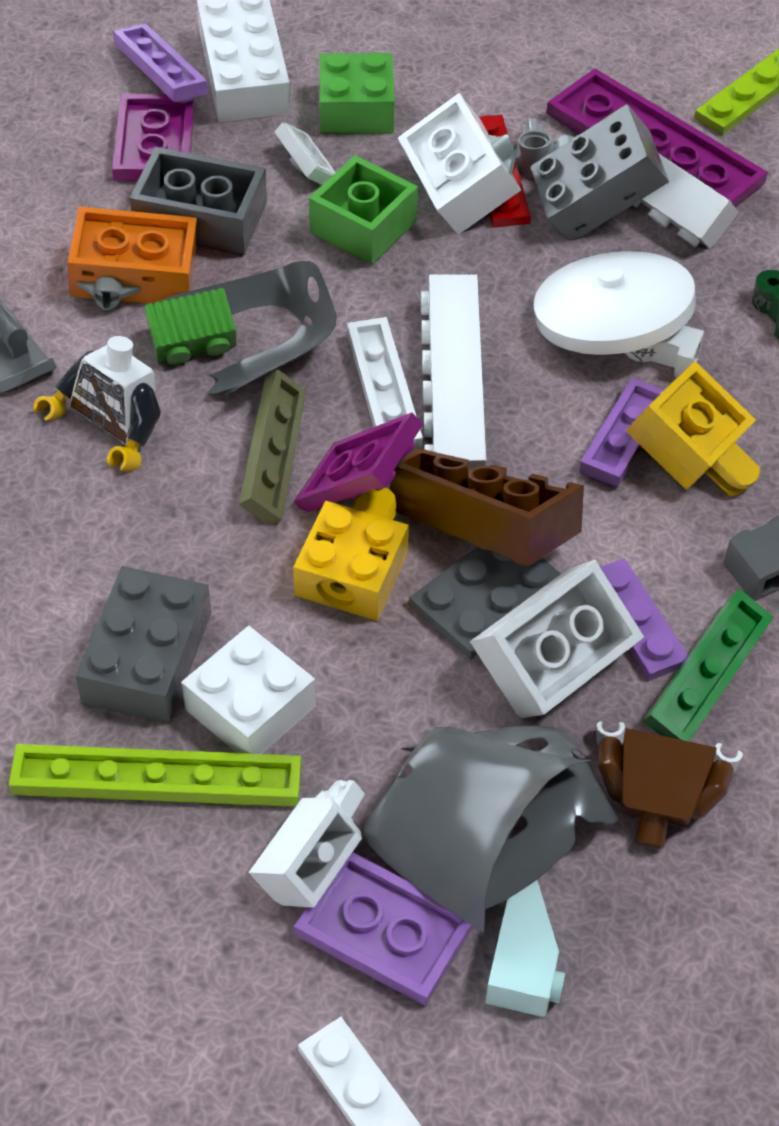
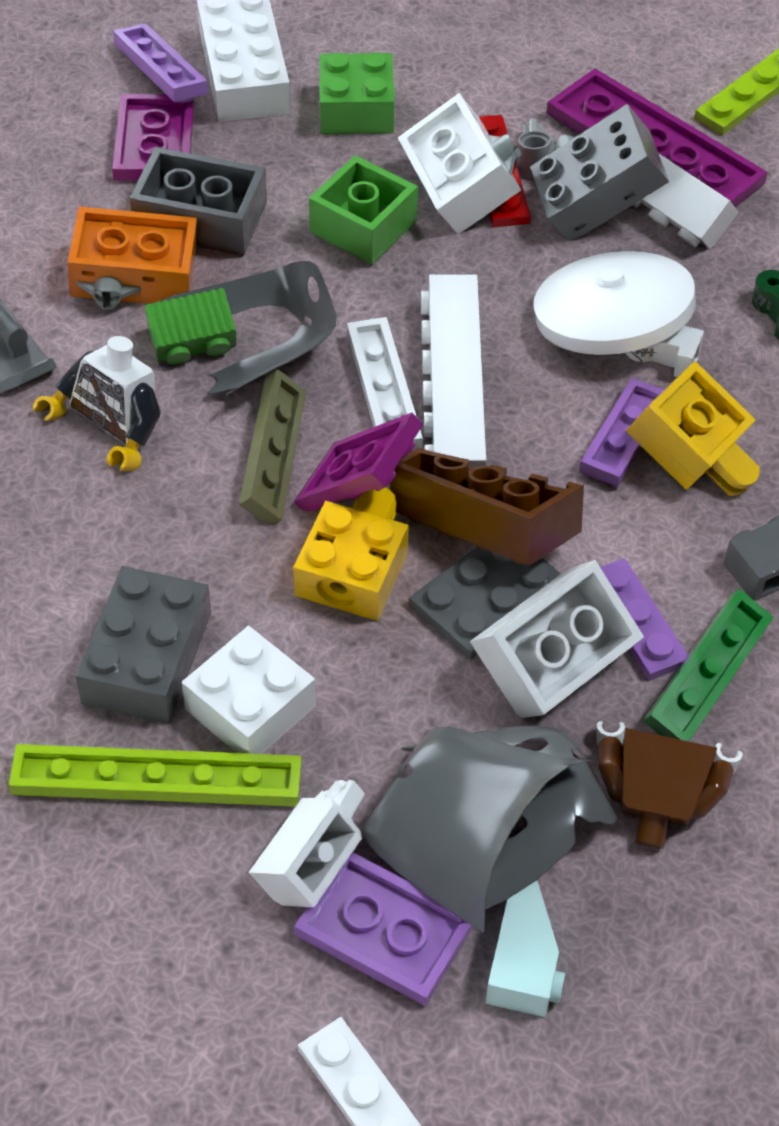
white plate [275,122,336,185] -> none

